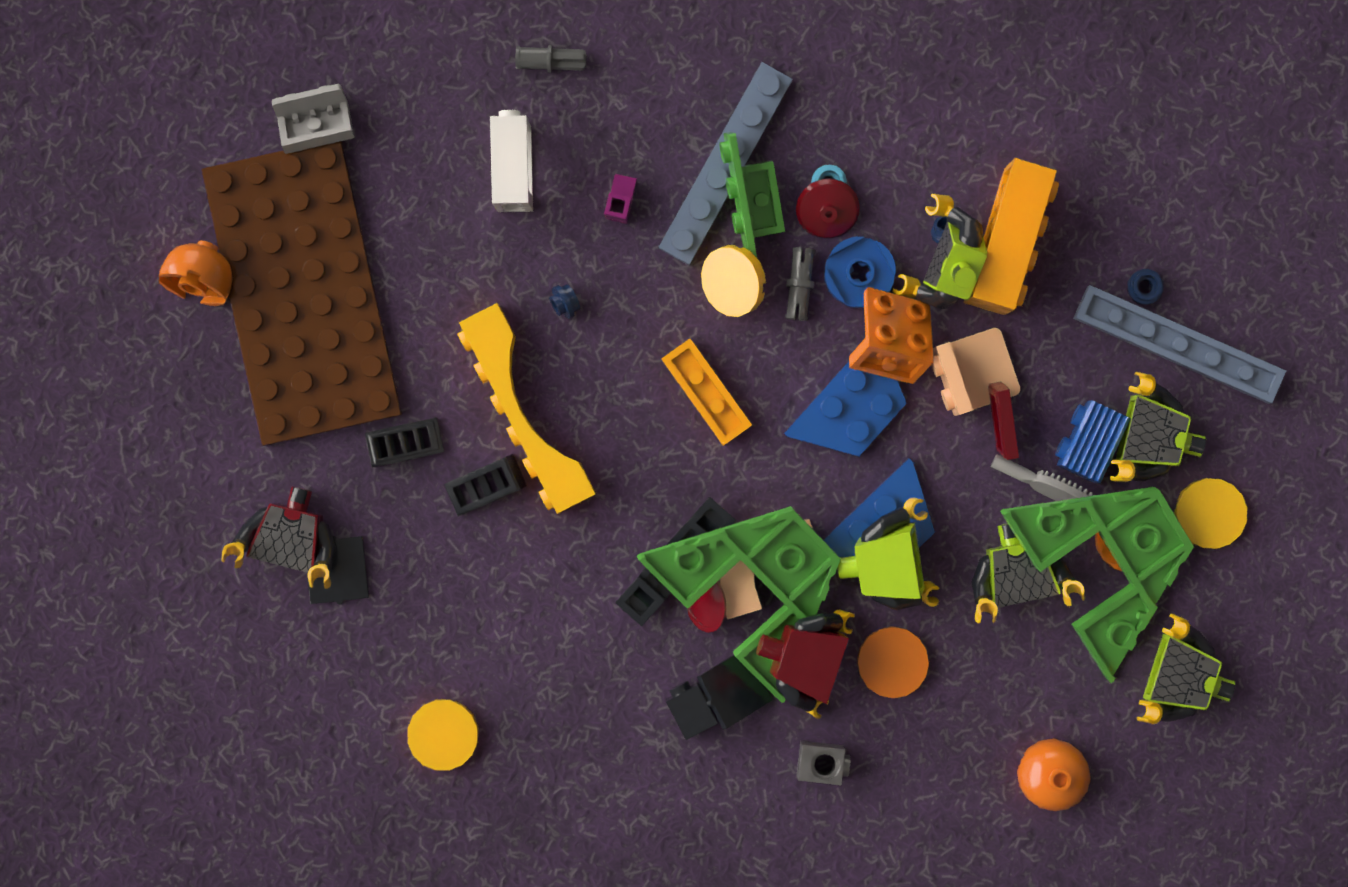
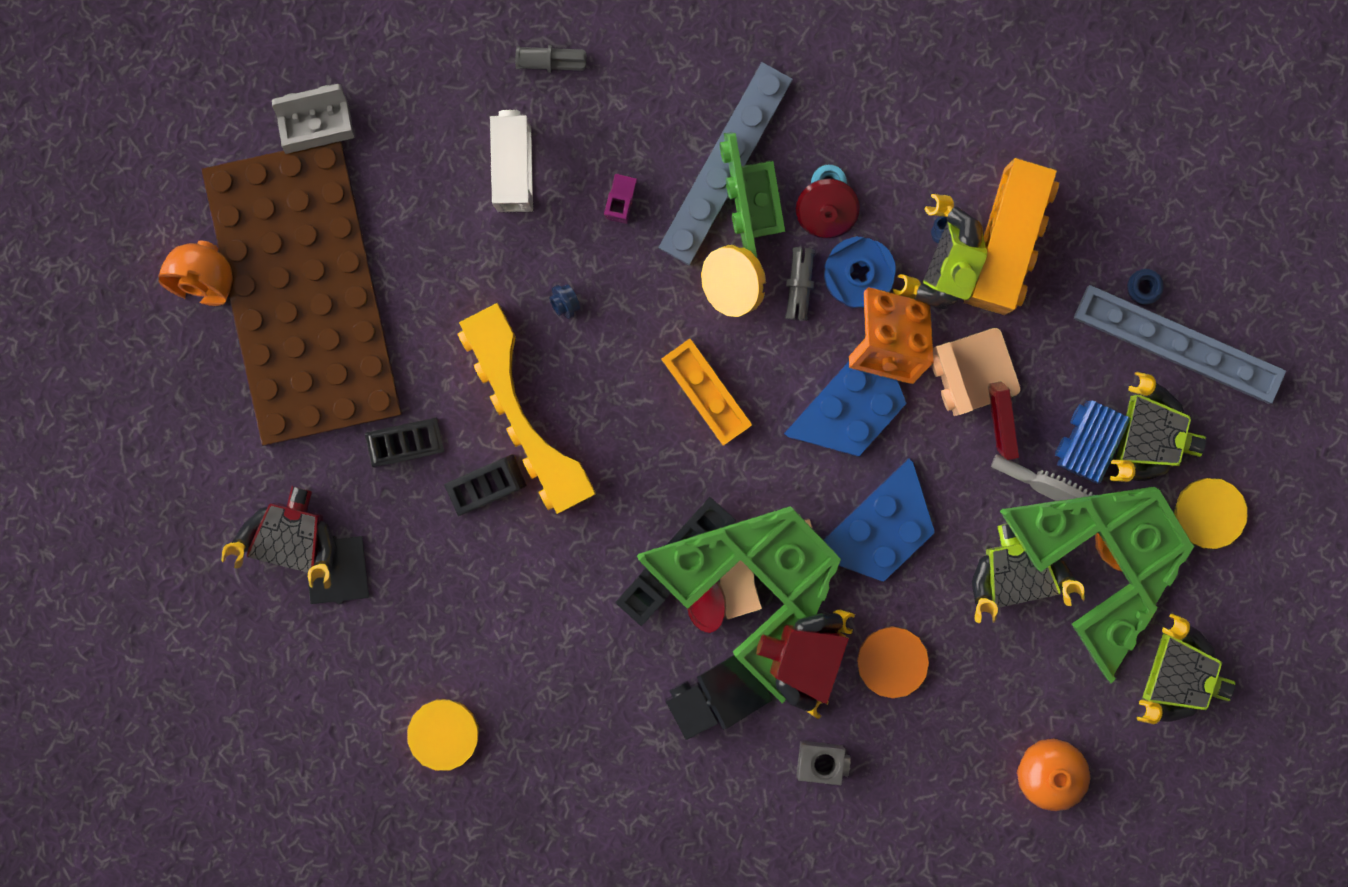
lime torso [838,498,939,610] -> none

